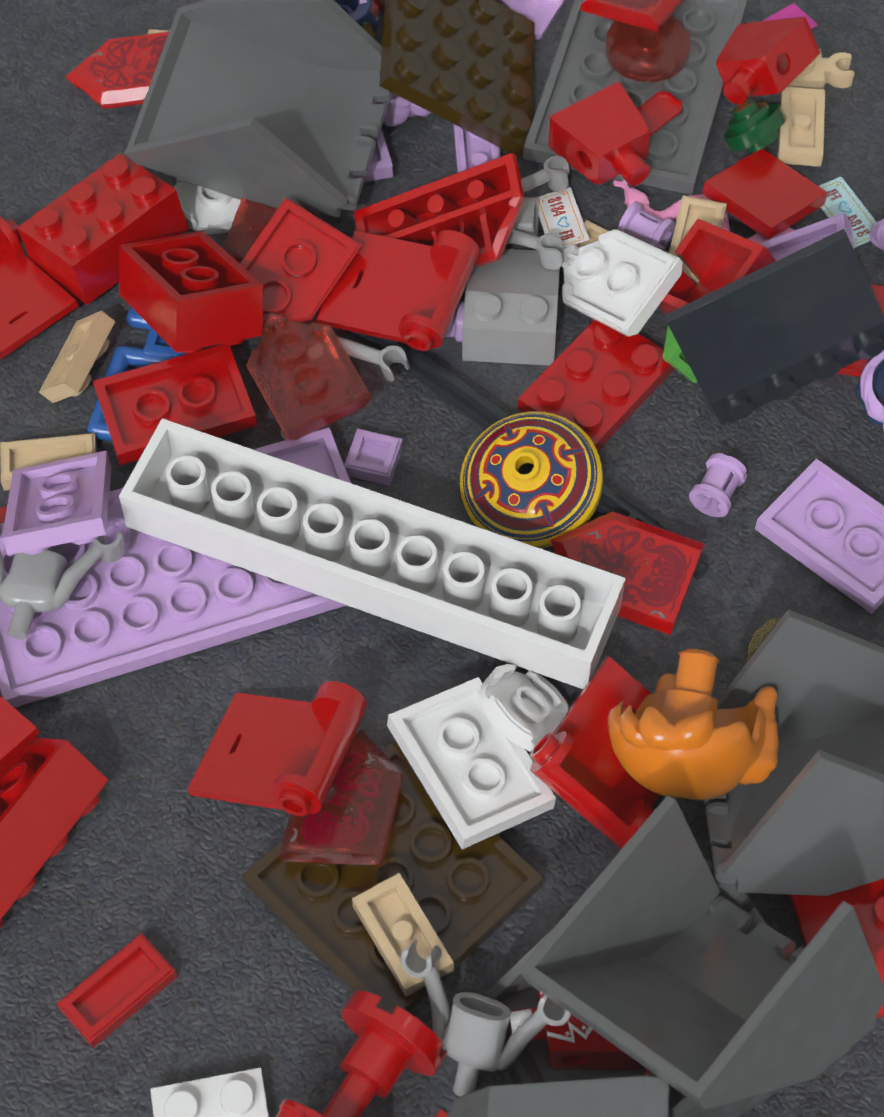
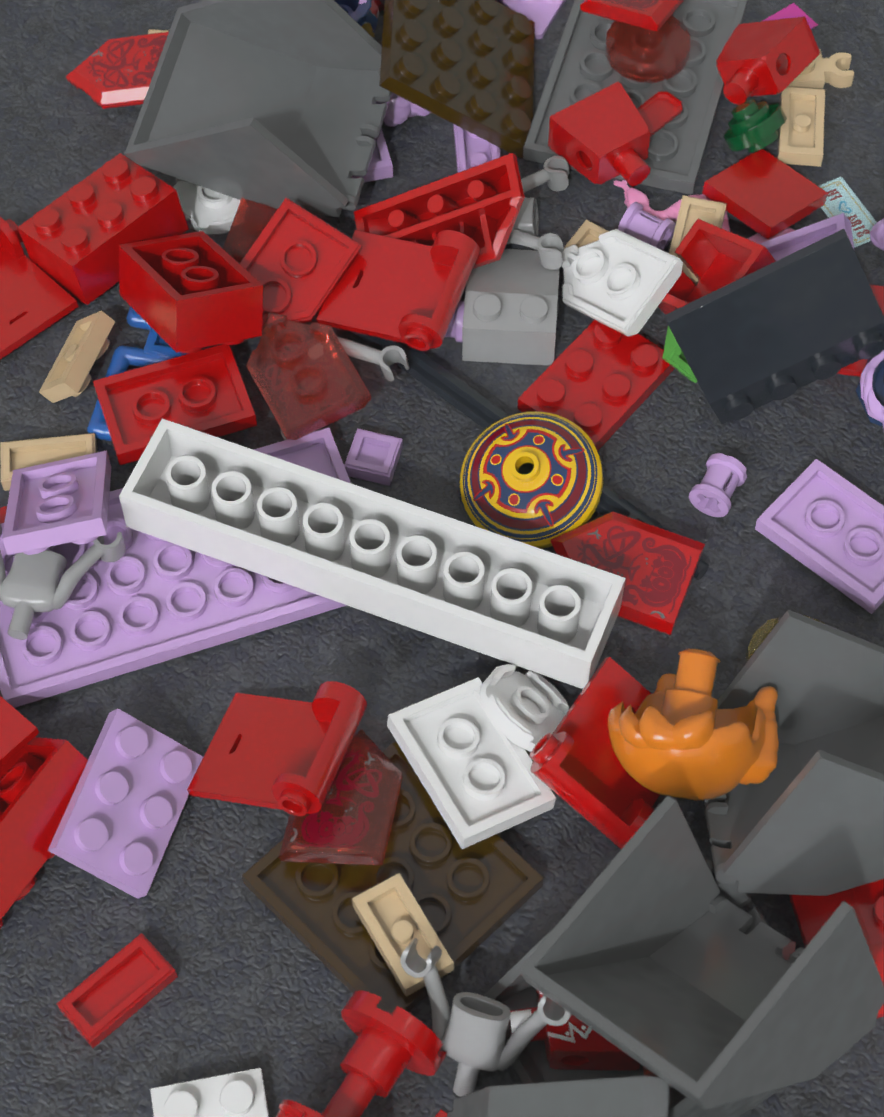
white sticker [536,187,590,248] -> none
none -> lavender plate [48,709,203,899]

